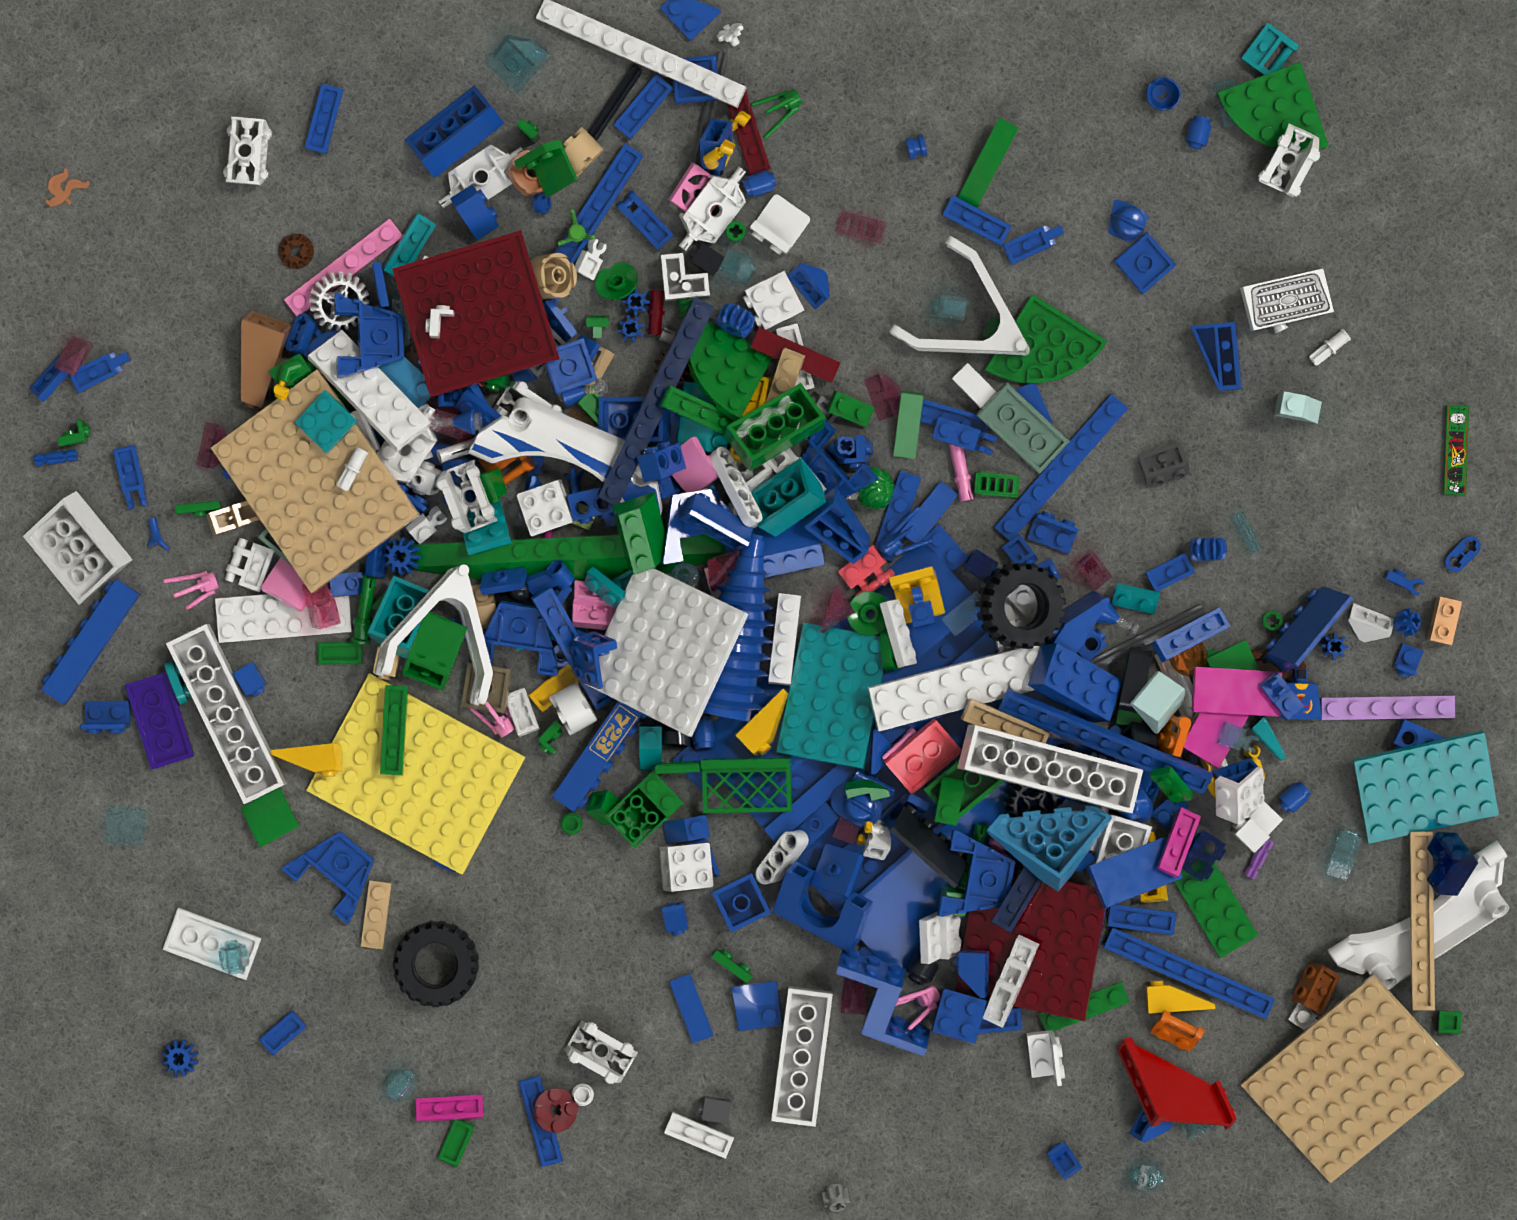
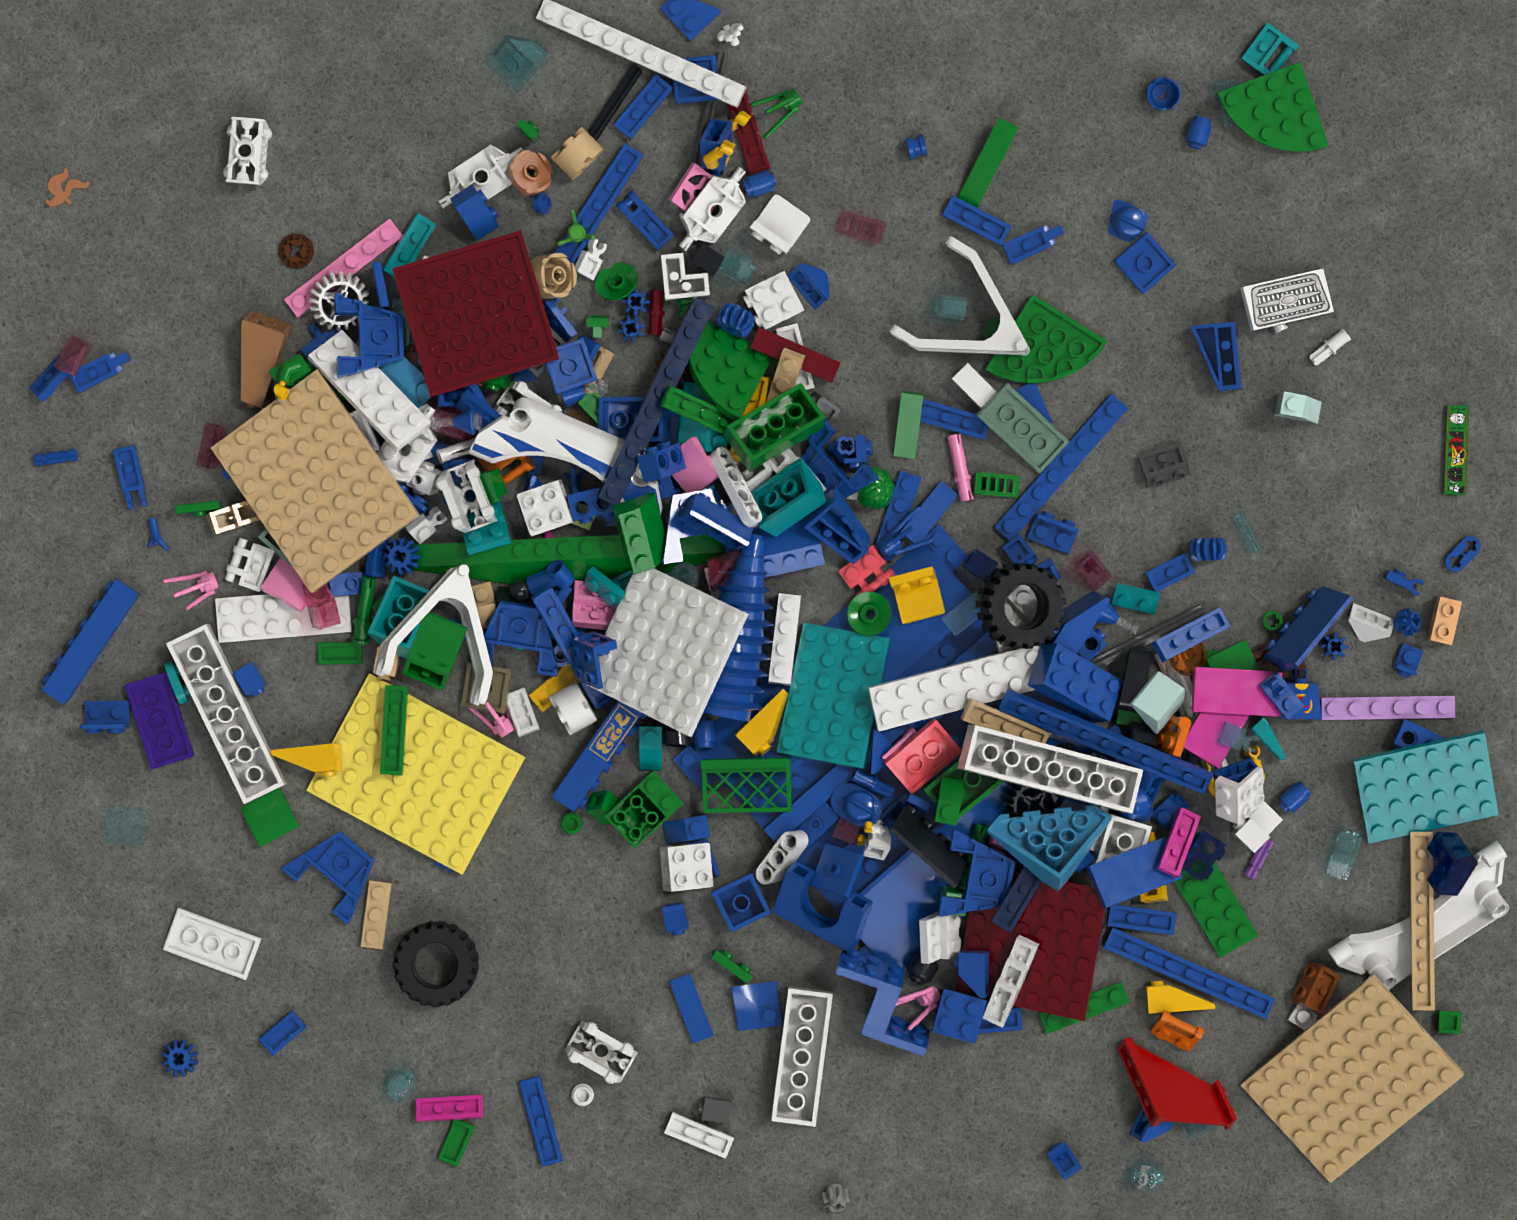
white slope [23,491,133,605] -> none
green bracket [57,419,91,447] -> none
clear light blue head [218,940,250,974] -> none
blue beam [286,313,316,355] -> none
teal plate [295,390,358,454] -> none
blue plate [305,84,344,154] -> none
white axle [337,446,369,491] -> none
blue slope [405,85,504,178] -> none
white bracket [426,305,455,339] -> none
blue plate [480,567,527,595] -> none
green bracket [514,139,577,197] -> none
dark red plate [533,1088,578,1133] -> none
green bracket [538,720,562,755] -> none
green tile [655,761,702,774] -> none
green bush [726,221,746,242] -> none
clear pink slope [819,585,855,633] -> none
green plate [826,391,875,428] -> none
clear pink slope [841,977,866,1015] -> none
green slope [845,779,890,801] -> none
clear pink slope [864,373,902,421] -> none
white plate [880,599,917,668] -> none
green beam [880,630,900,672] -> none
blue plate [909,586,936,628] -> none
blue hinge [931,416,997,455] -> none
white bracket [1026,1030,1065,1086] -> none
green plate [1150,766,1193,803] -> none
white piece [1258,124,1320,197] -> none

